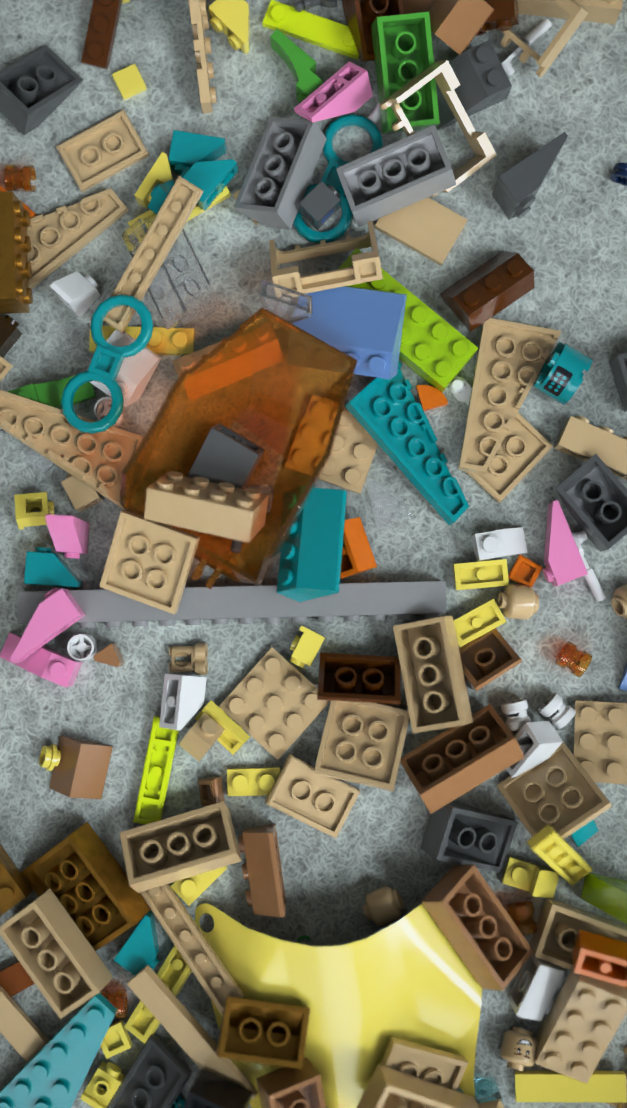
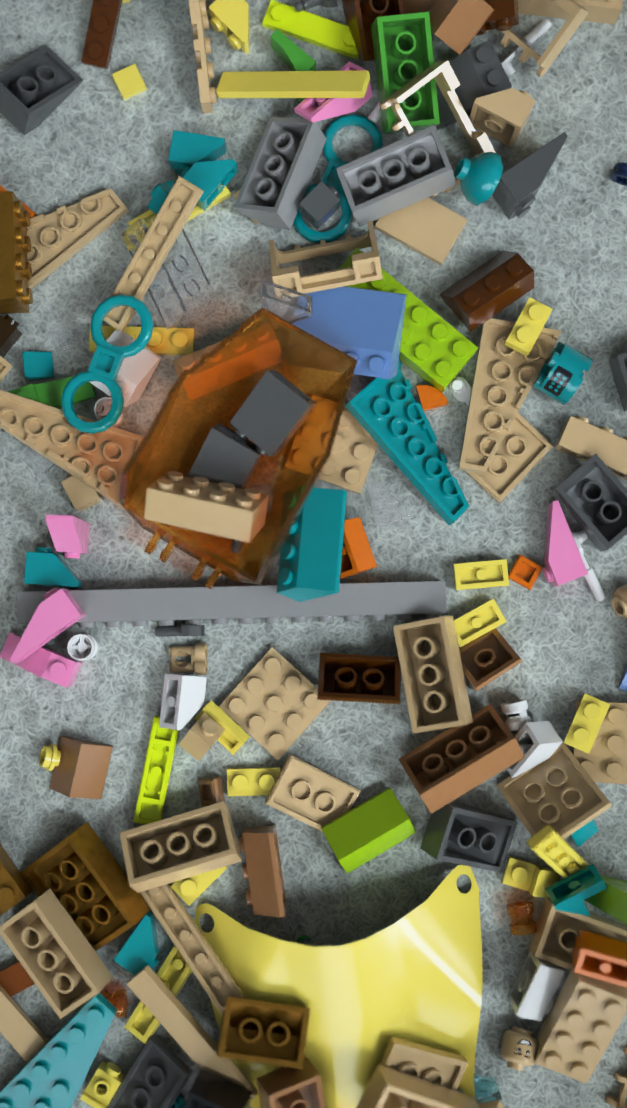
clear orange wheel [4,164,36,192] -> none
light yellow brick [14,492,55,530] -> none
white slope [50,271,101,318] -> none
tan tile [56,109,149,193] -> none
medium nougat slope [93,643,124,667] -> none
tan plate [99,510,200,614] -> none
light yellow plate [101,1019,133,1059] -> none
light yellow slope [134,152,174,209] -> none
light yellow brick [289,625,325,668] -> none
tan plate [314,700,410,792] -> none
tan head [363,886,405,927] -> none
medium nougat brick [422,864,534,991] -> none
white slope [471,527,528,562] -> none
tan head [497,584,539,620] -> none
light yellow tile [514,1071,627,1103] -> none
white wheel [538,692,576,730] -> none
clear orange wheel [555,641,593,677] -> none
none -> teal slope [22,351,55,381]
none -> dark grey bar [155,625,205,637]
none -> light yellow tile [216,70,370,98]
none -> dark grey brick [230,370,317,457]
none -> lime slope [321,787,416,874]
none -> teal piece [454,152,503,206]
none -> tan slope [469,88,536,148]
none -> light yellow plate [504,297,553,357]
none -> teal slope [545,864,607,916]
none -> light yellow plate [563,693,610,754]

